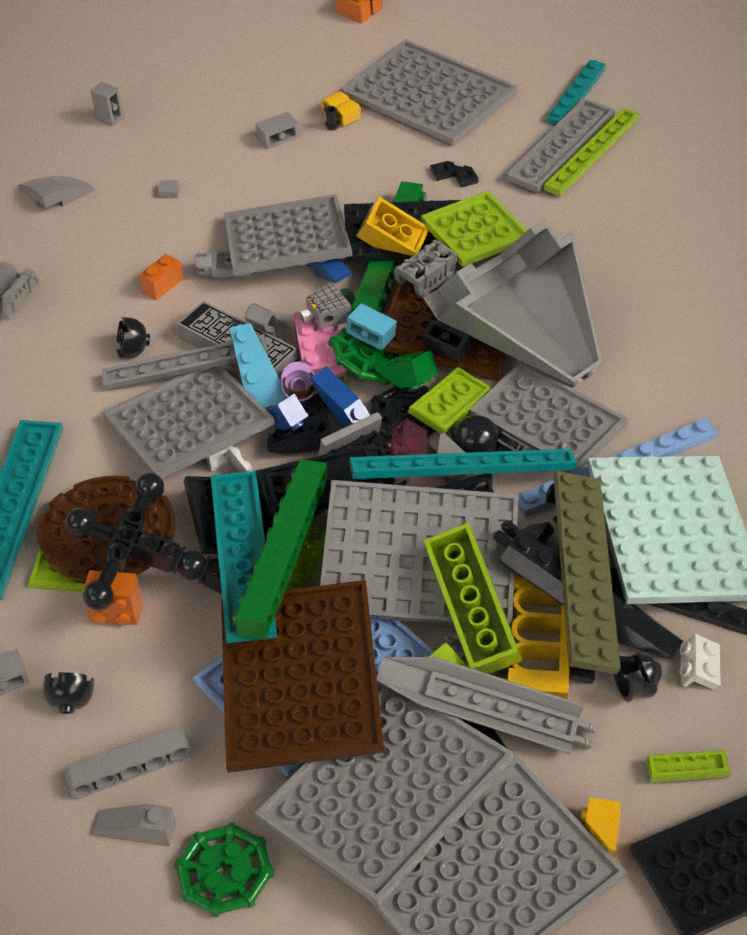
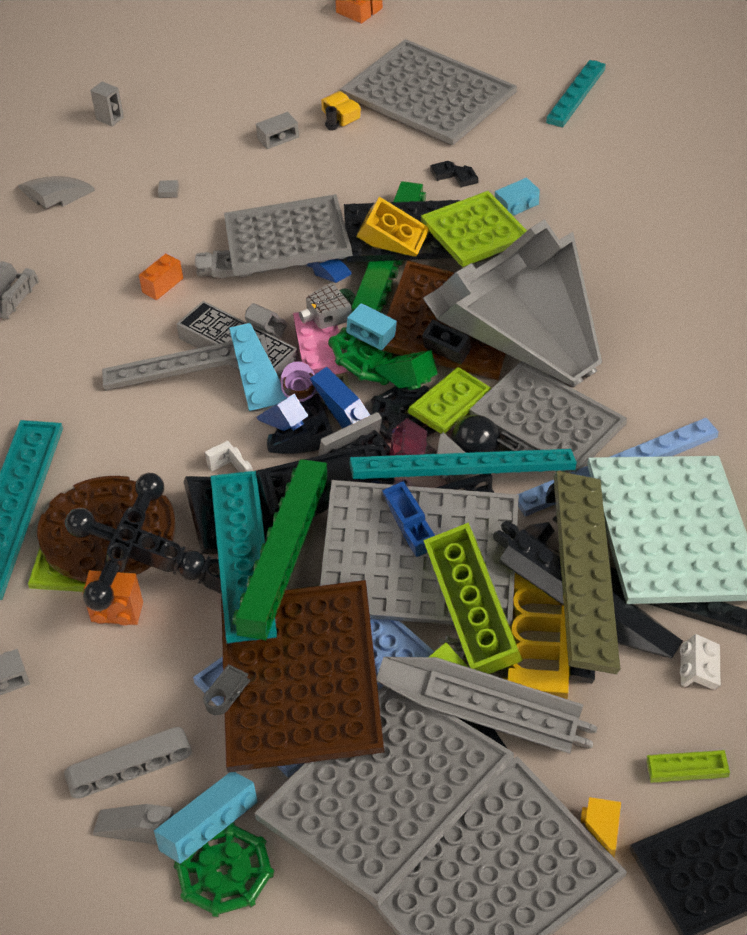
black cylinder [44,672,94,714] -> none
light grey plate [103,366,275,478] -> none
black cylinder [116,317,150,358] -> none
clear neon green plate [286,526,326,589] -> none
light grey piece [394,240,457,299] -> none
light grey plate [506,98,615,193] -> none
lime plate [544,108,639,197] -> none
black helmet [613,652,662,702] -> none
none -> medium azure brick [154,772,258,864]
none -> dark grey piece [203,664,250,715]
none -> blue slope [382,481,435,558]
none -> medium azure brick [495,177,540,216]

